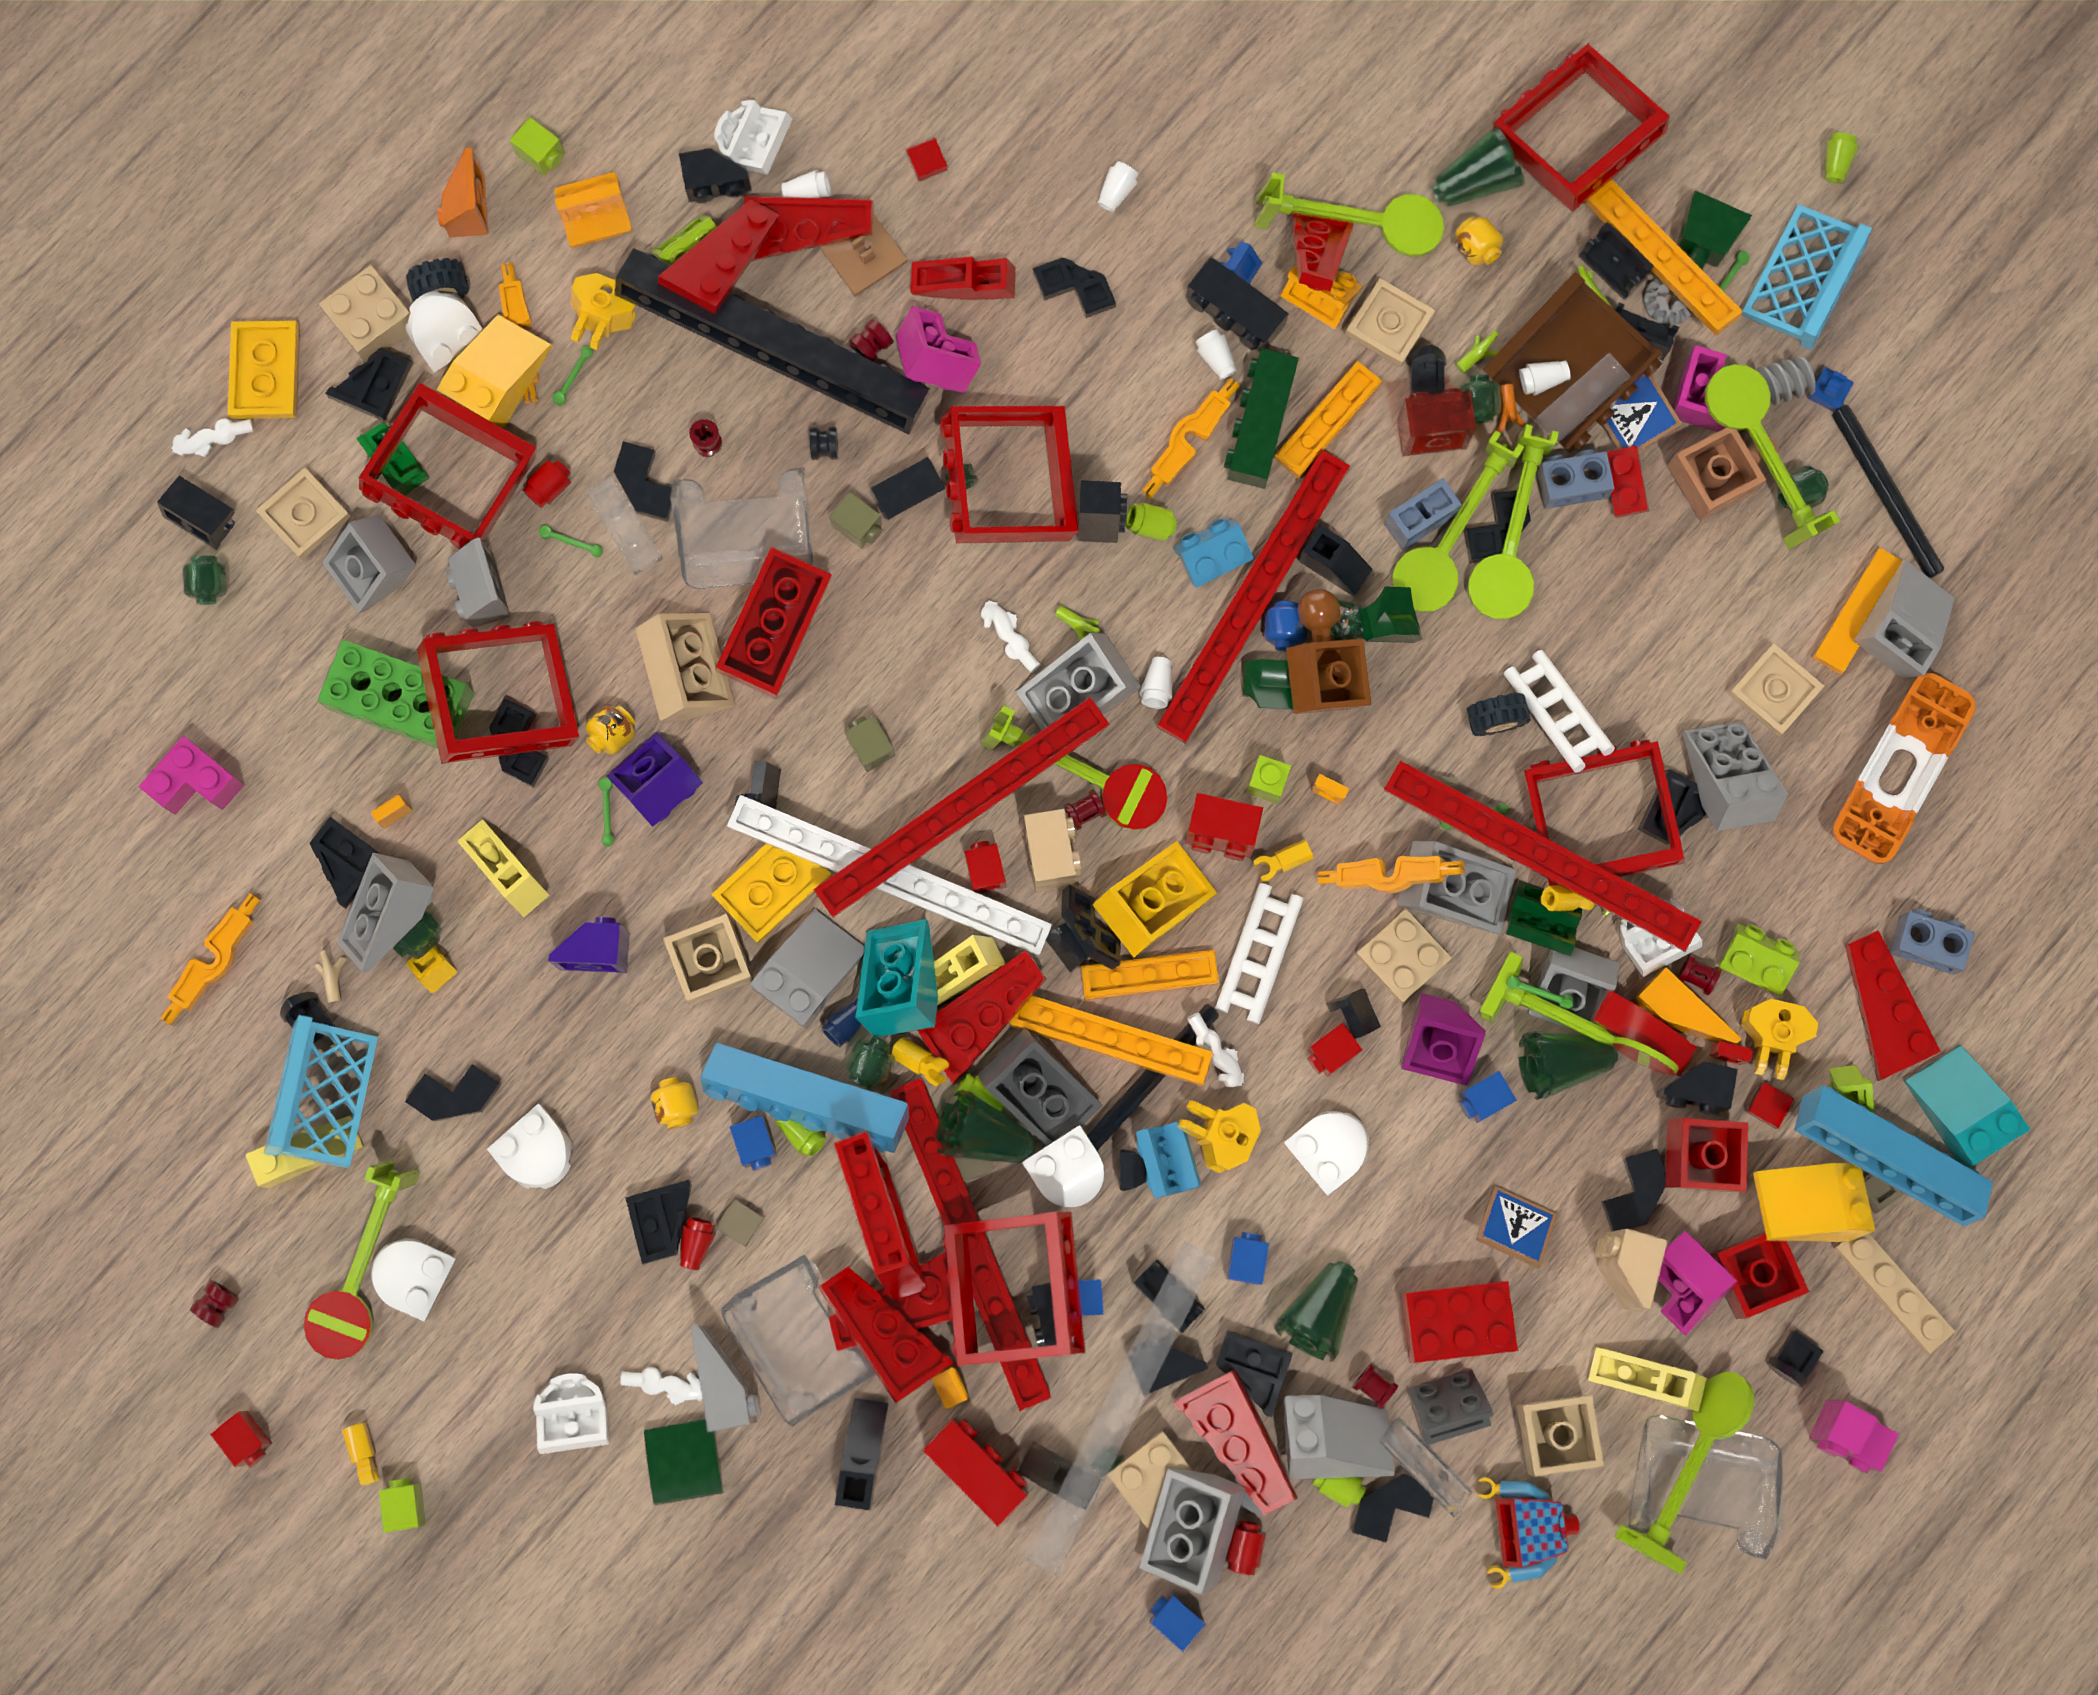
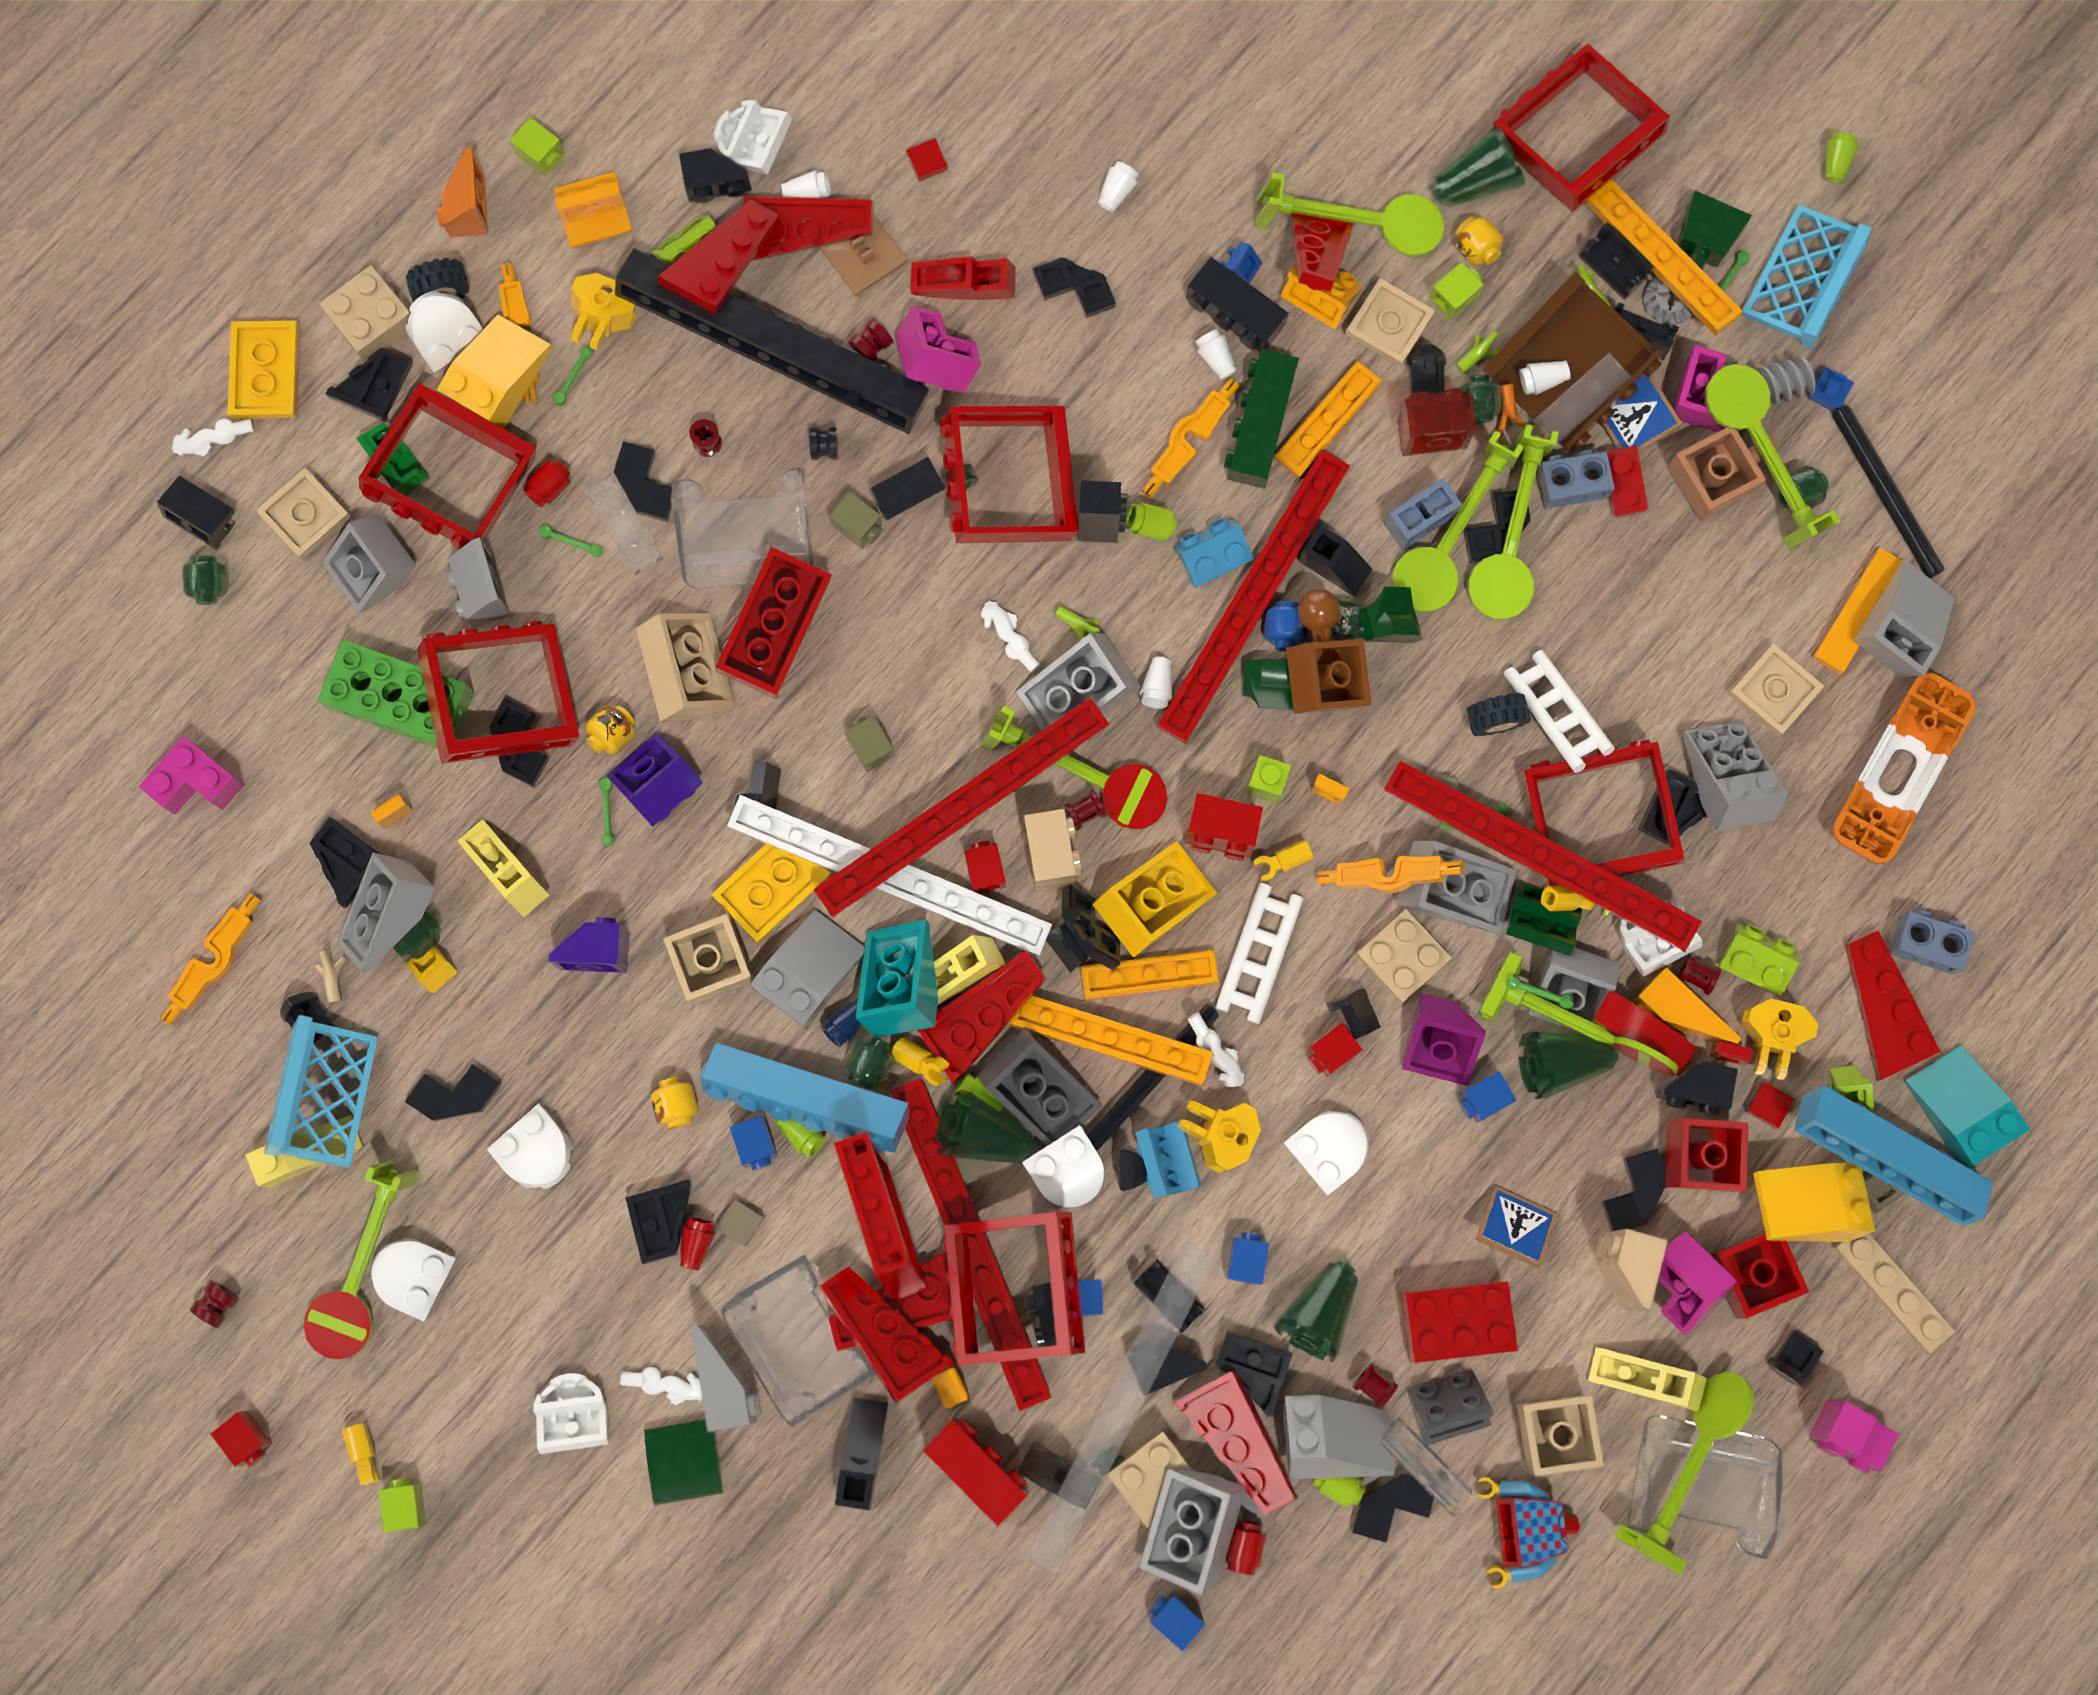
none -> lime brick [1429,262,1484,321]

